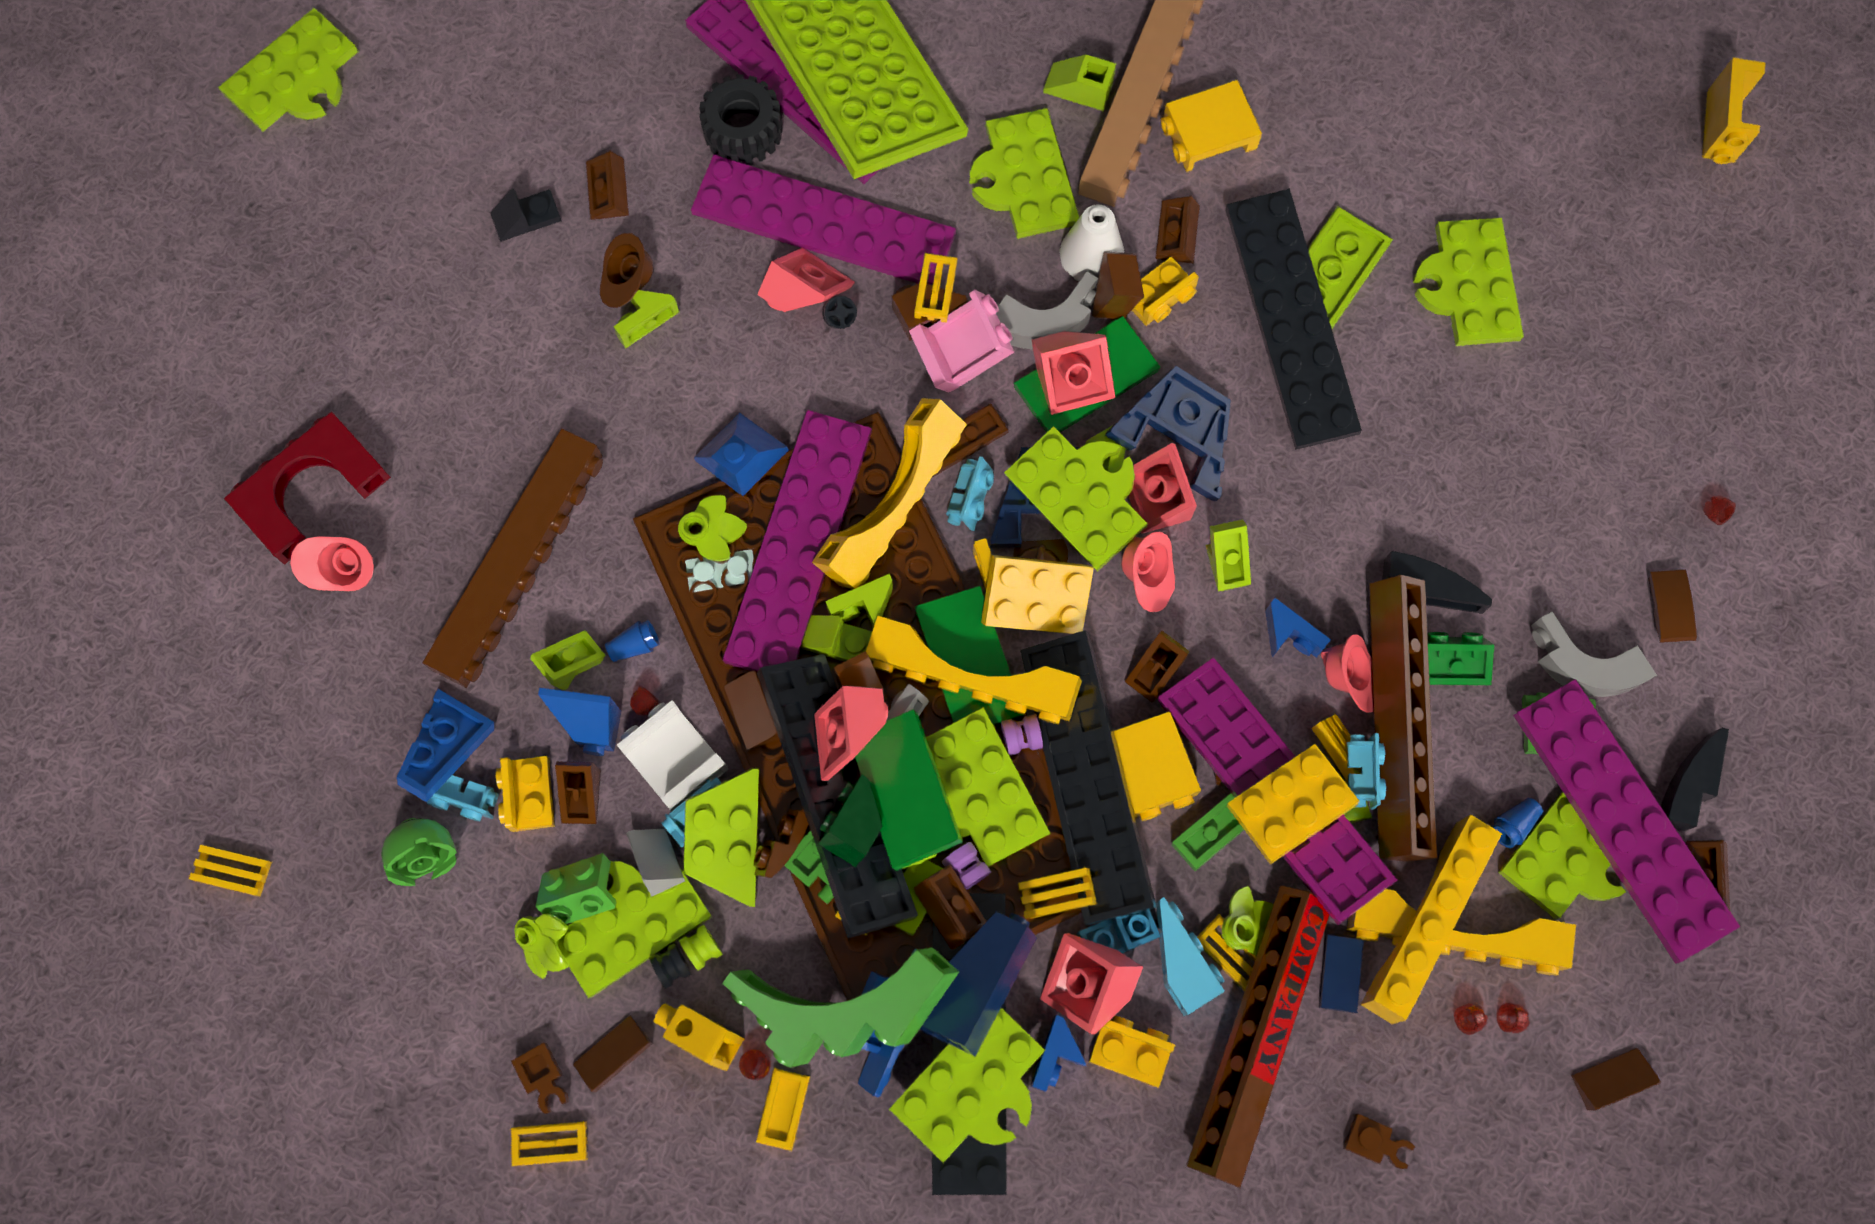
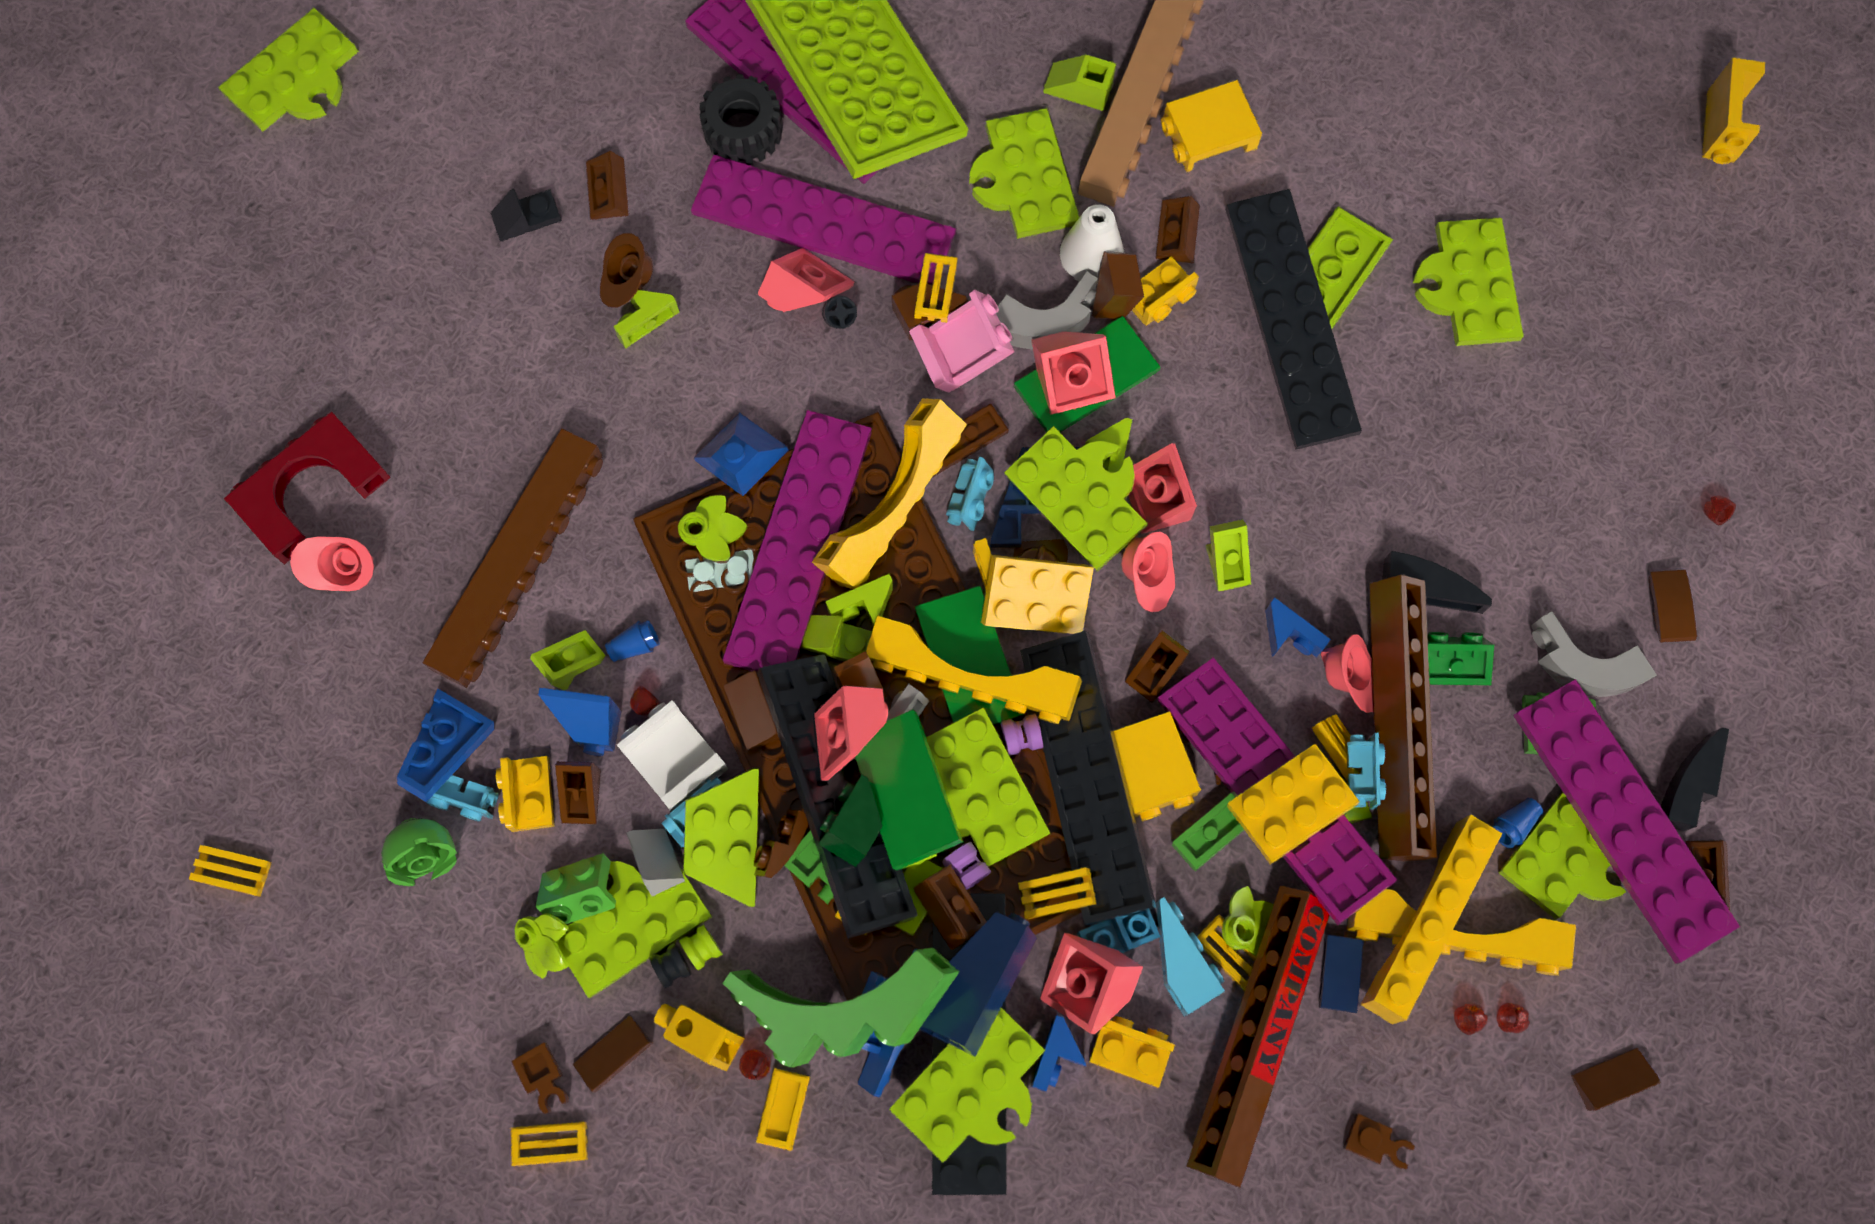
dark blue wing [1105,366,1231,502] -> none

